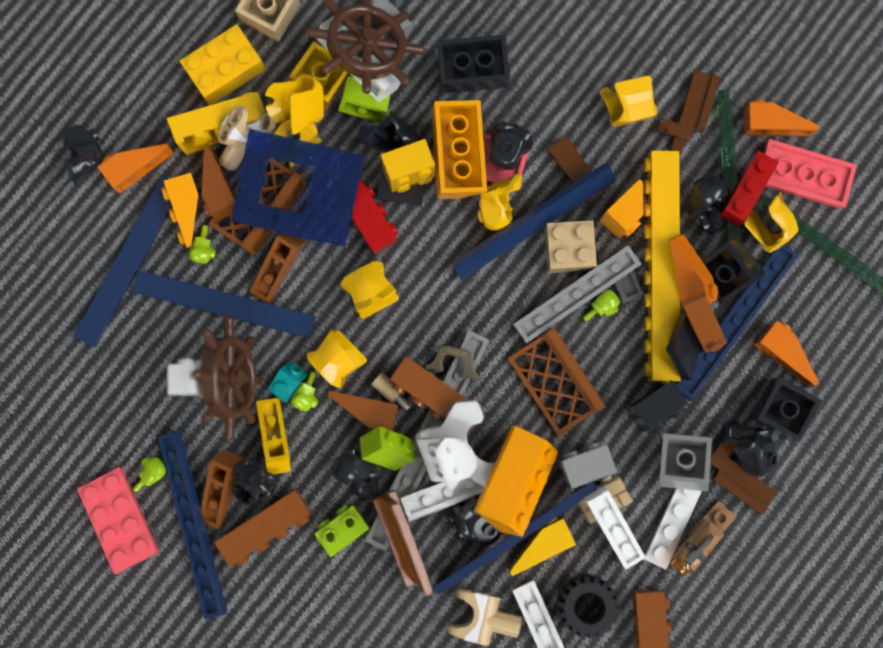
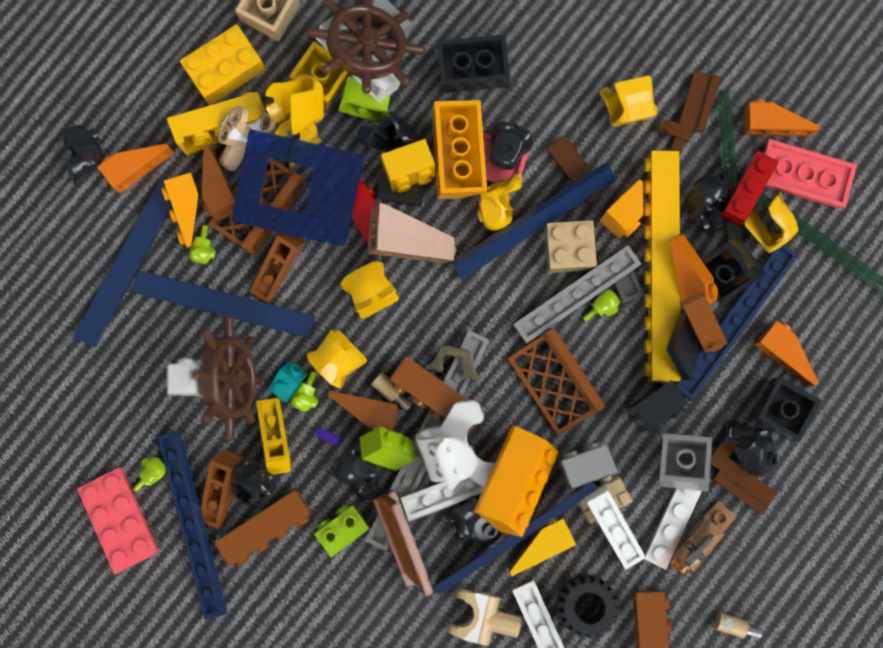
none -> dark purple tile [315,428,342,445]
none -> slope [368,203,456,264]
none -> tan piece [715,612,762,638]

